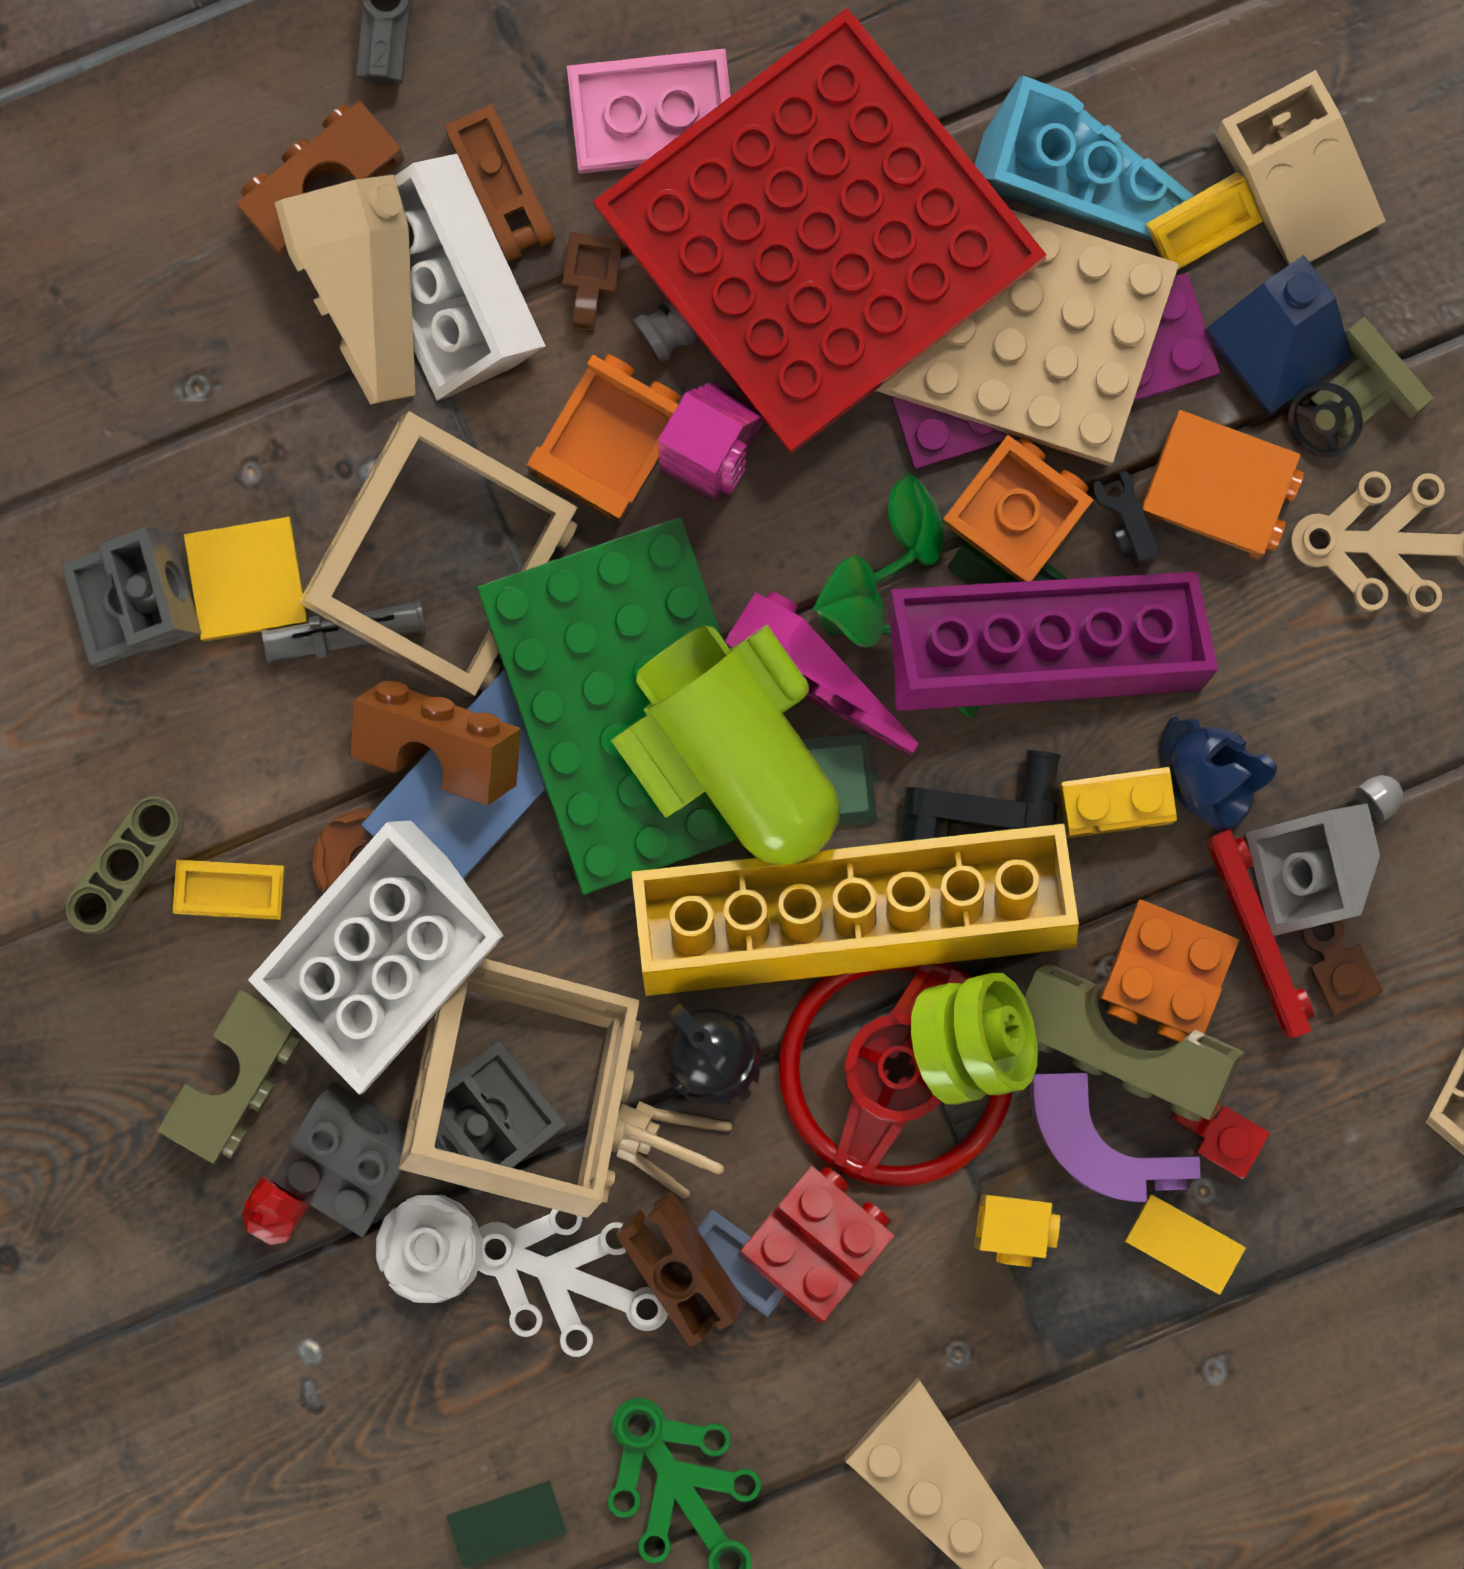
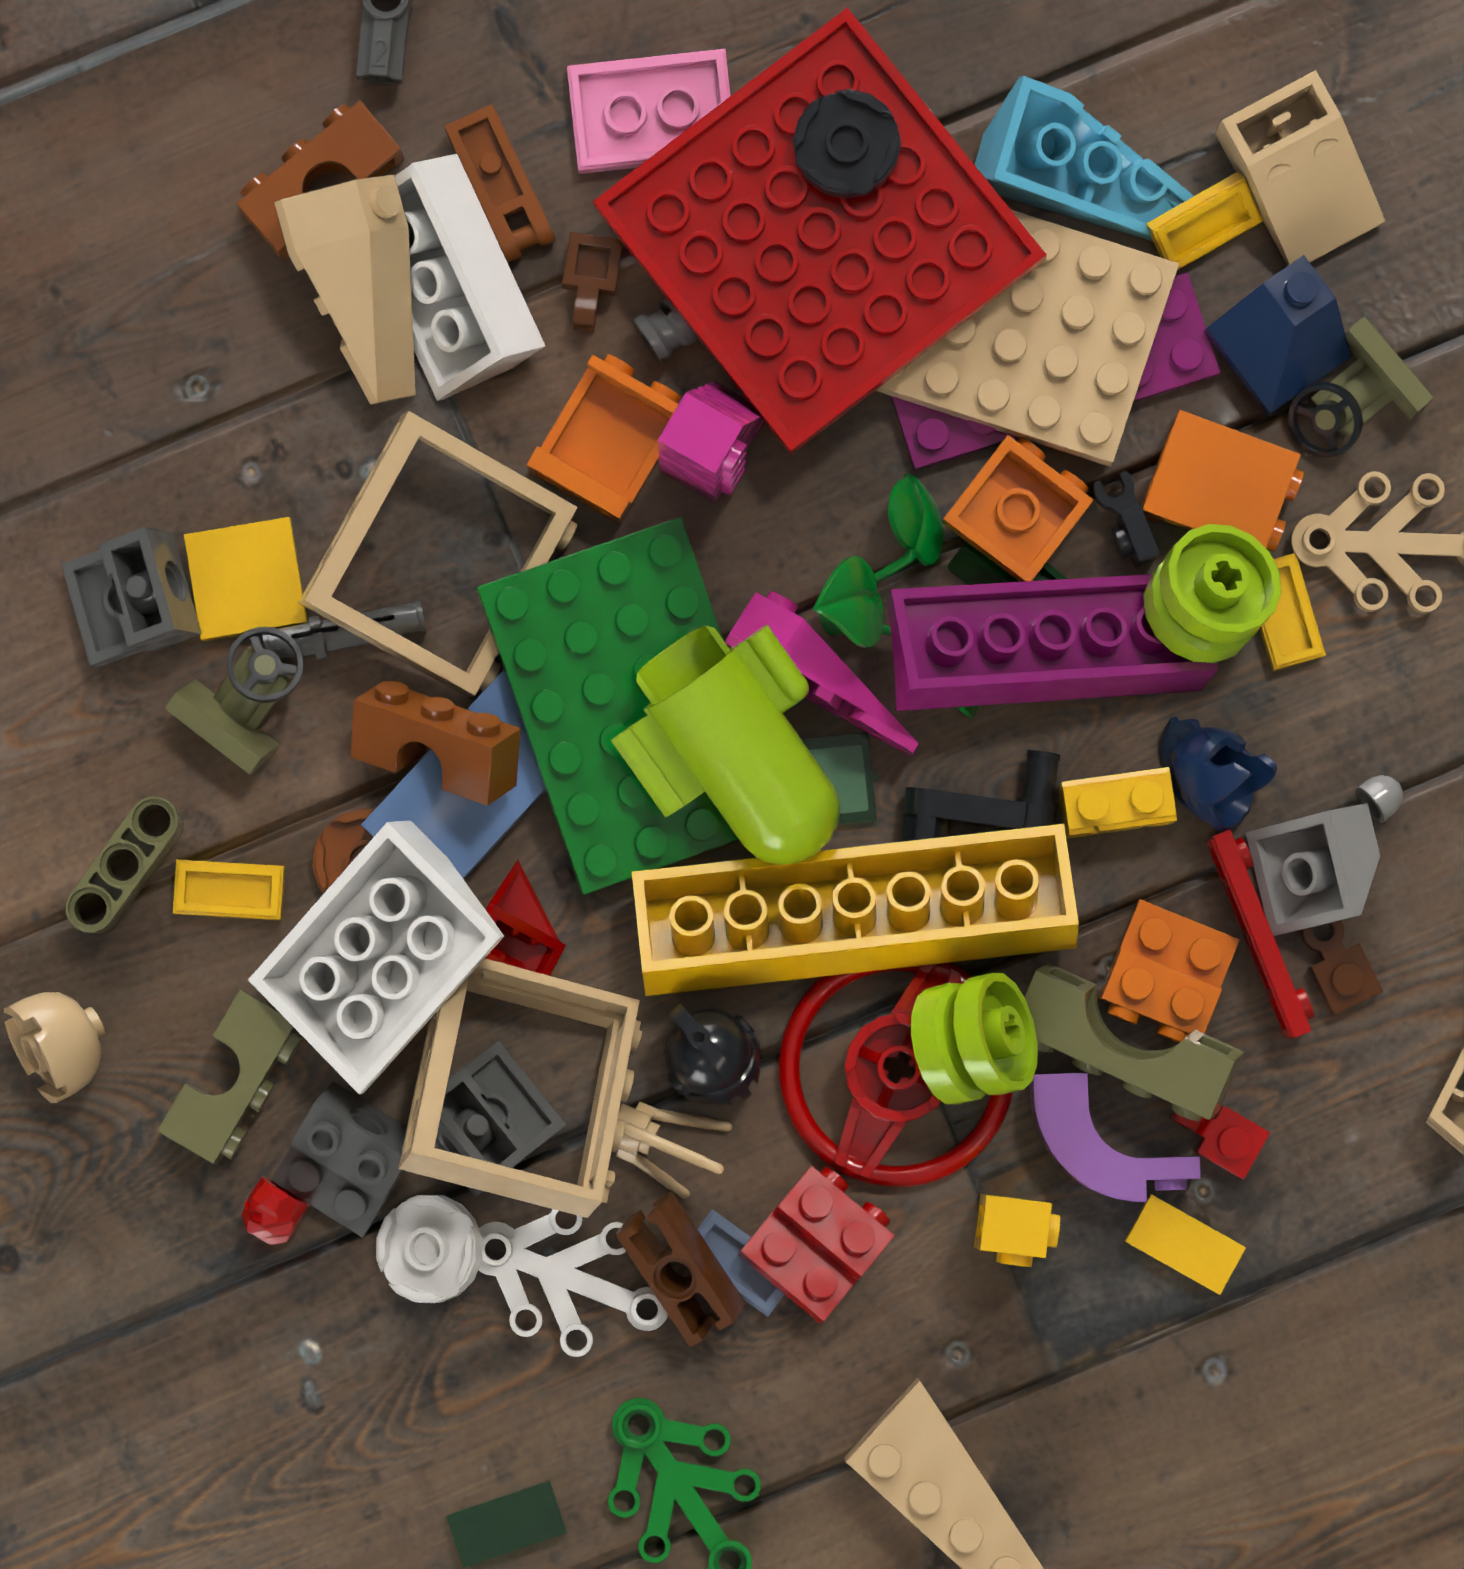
none -> tan cylinder [4,992,105,1103]
none -> olive piece [165,627,303,775]
none -> red slope [485,859,566,976]
none -> black tile [793,89,901,199]
none -> lime wheel [1143,524,1281,663]
none -> yellow tile [1260,553,1326,672]

